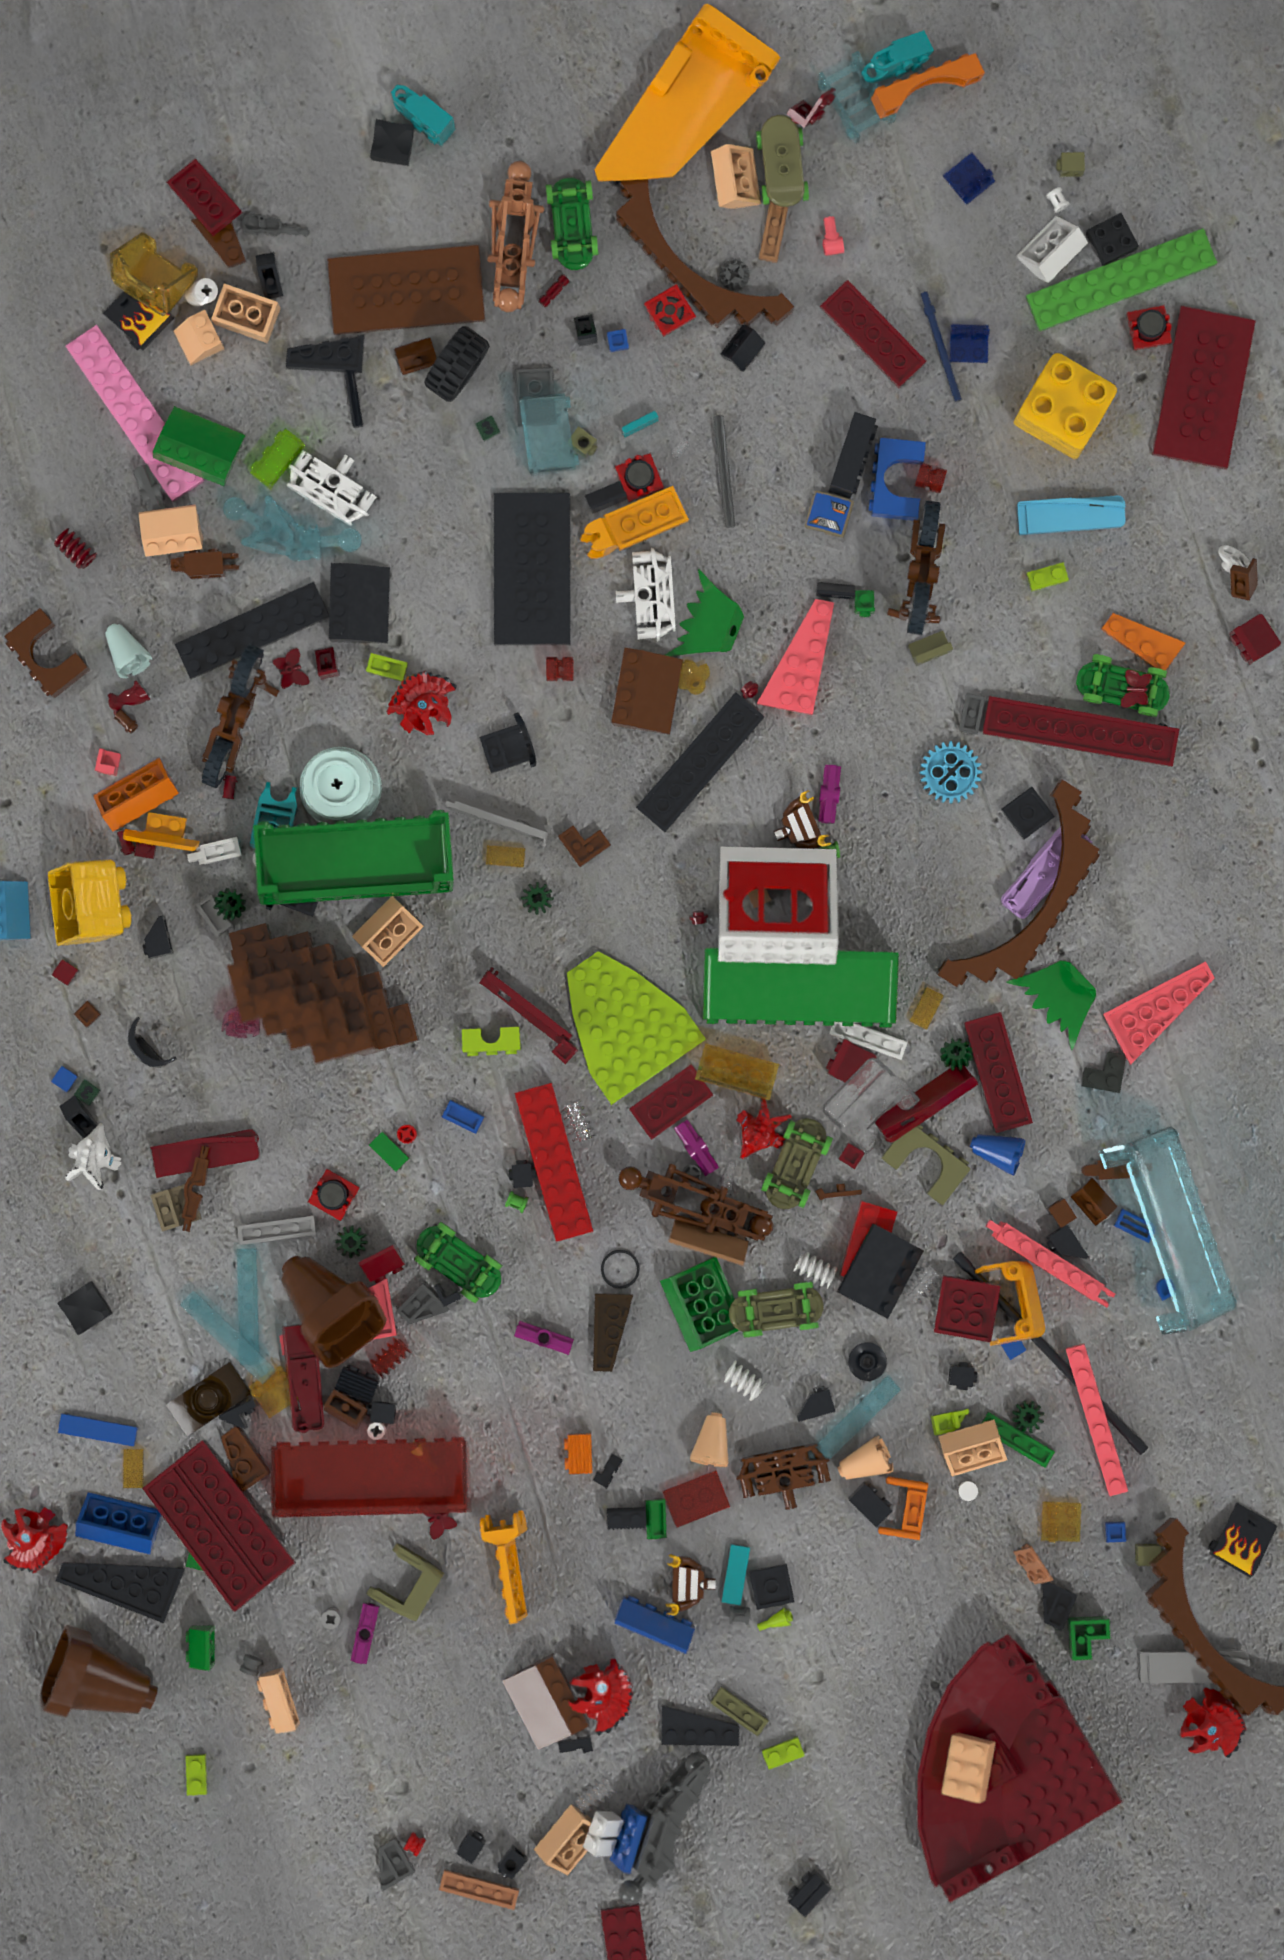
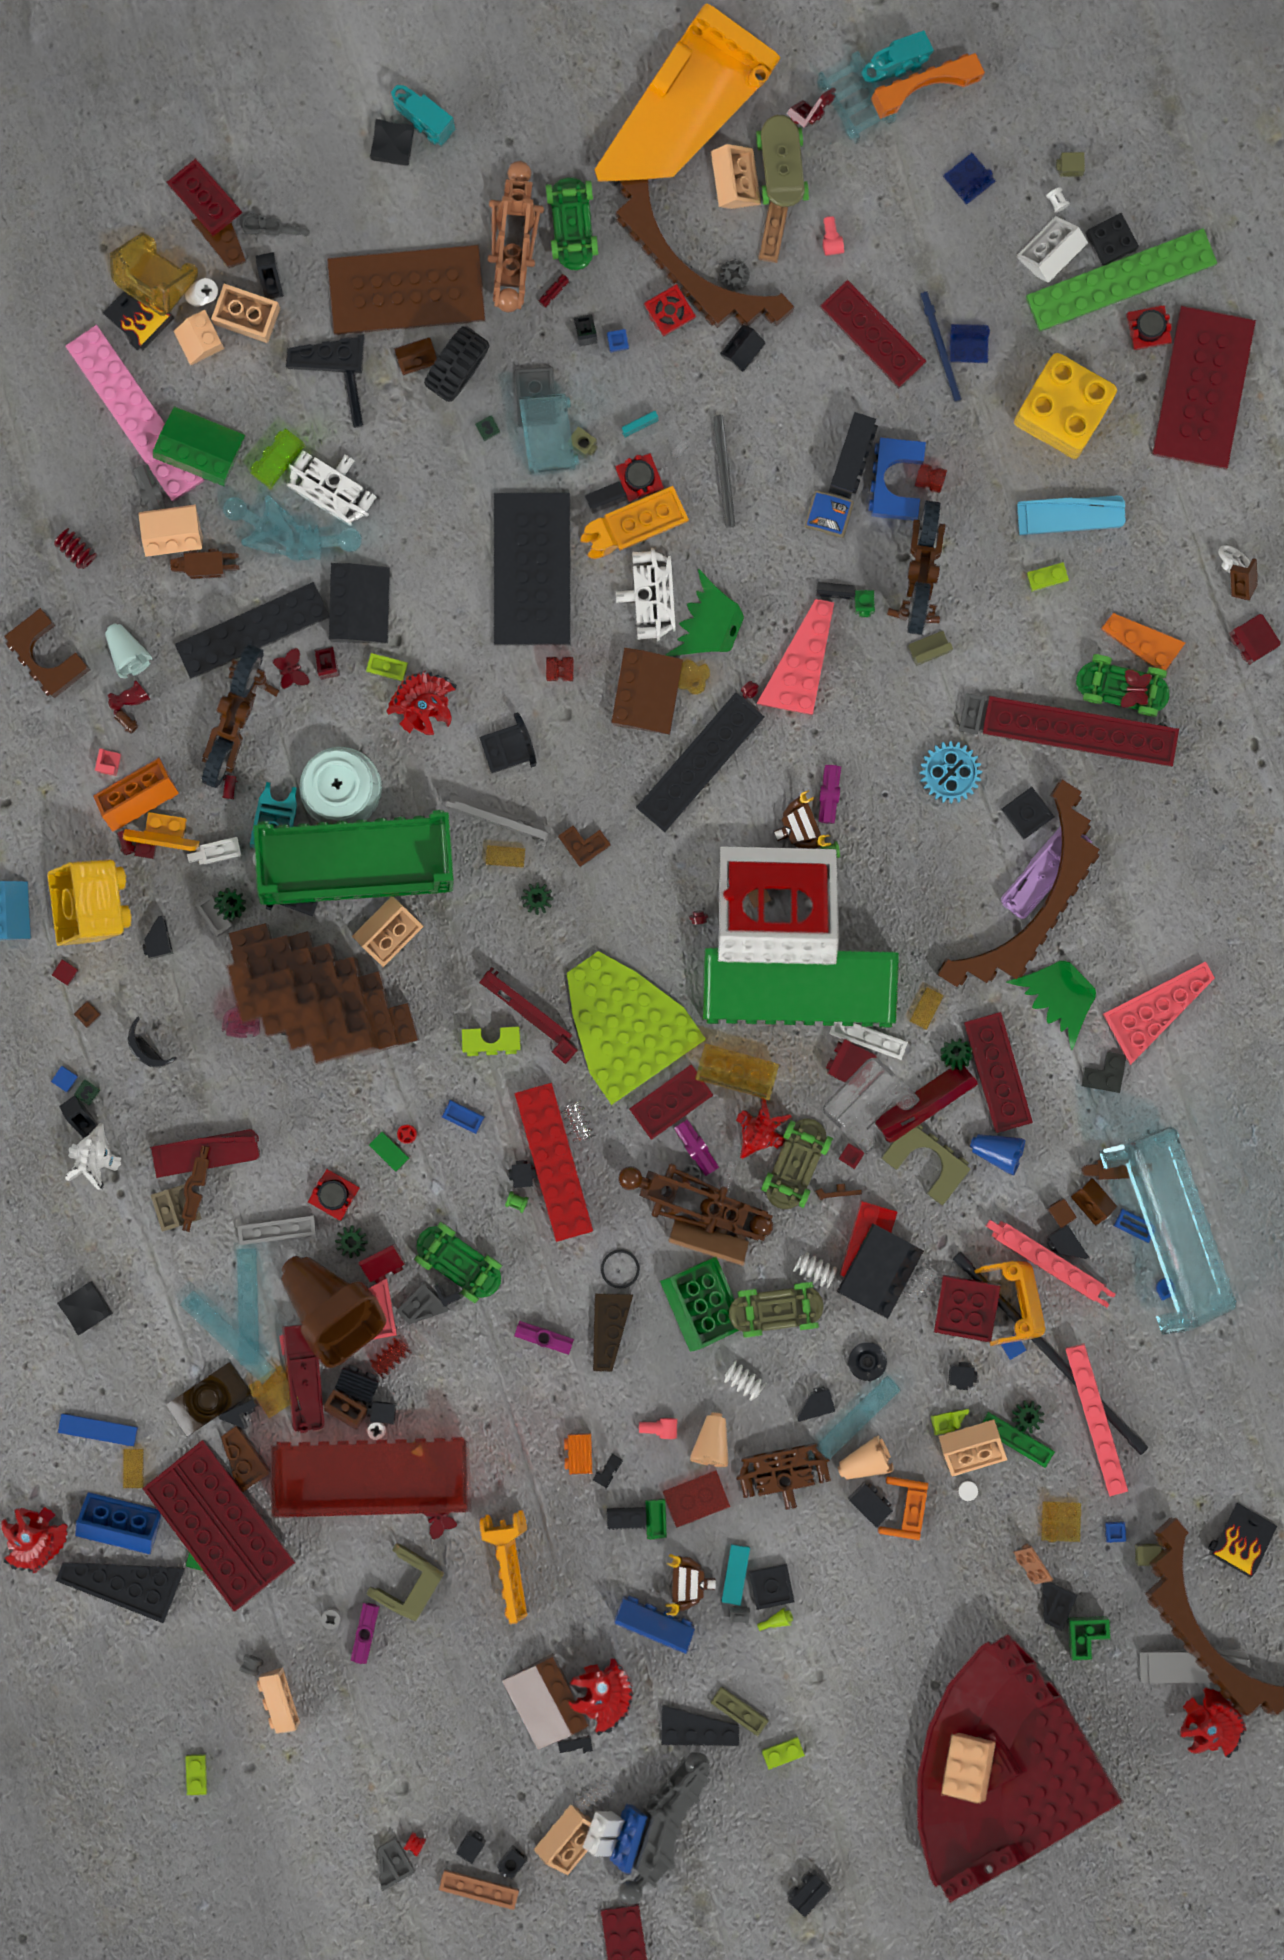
reddish brown cone [40,1625,158,1718] -> none
green slope [186,1625,215,1671] -> none
none -> coral pin [639,1418,677,1439]

